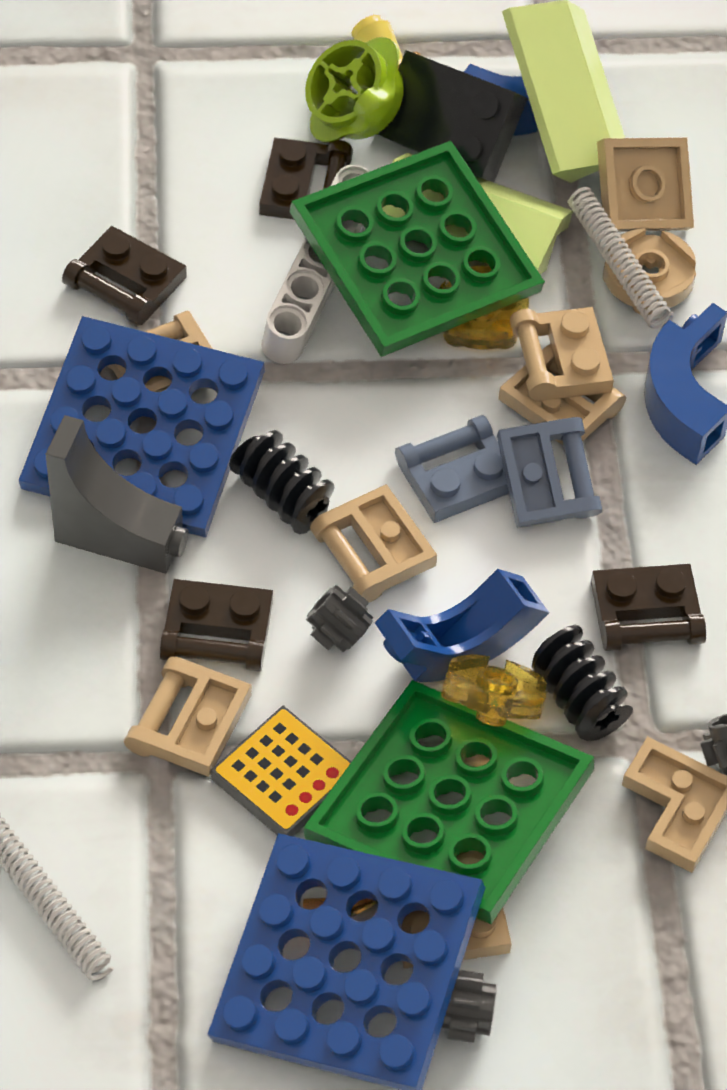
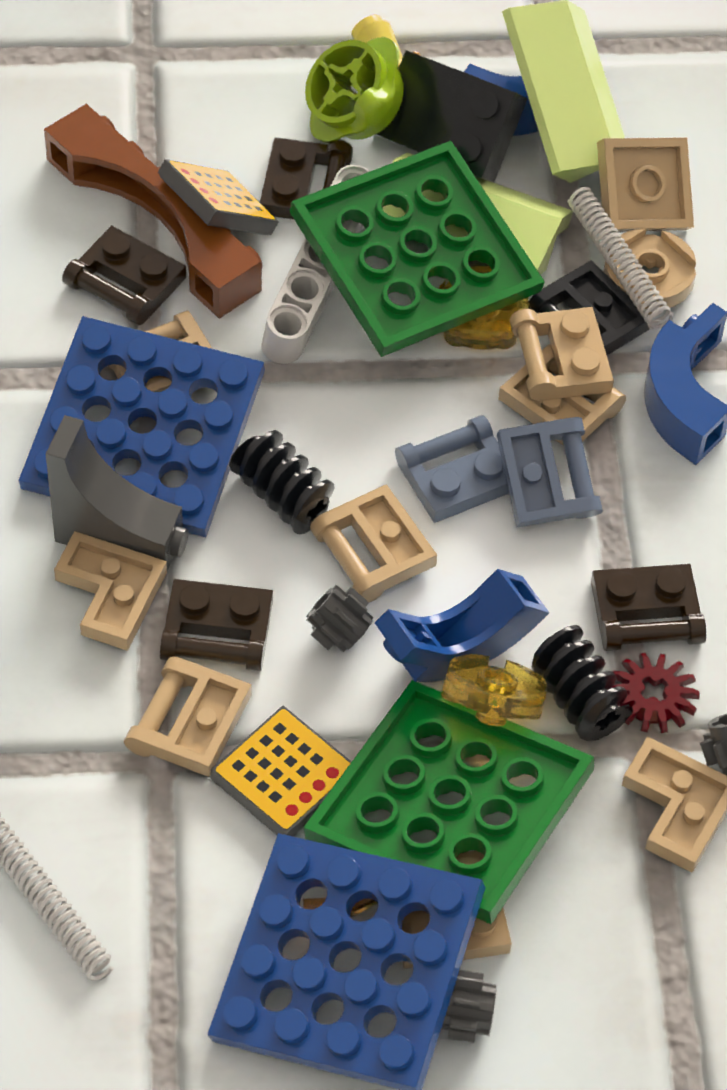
none -> dark orange arch [44,103,263,319]
none -> tan plate [54,531,167,651]
none -> tile [157,159,279,235]
none -> black plate [526,260,650,355]
none -> dark red gear [612,653,700,733]

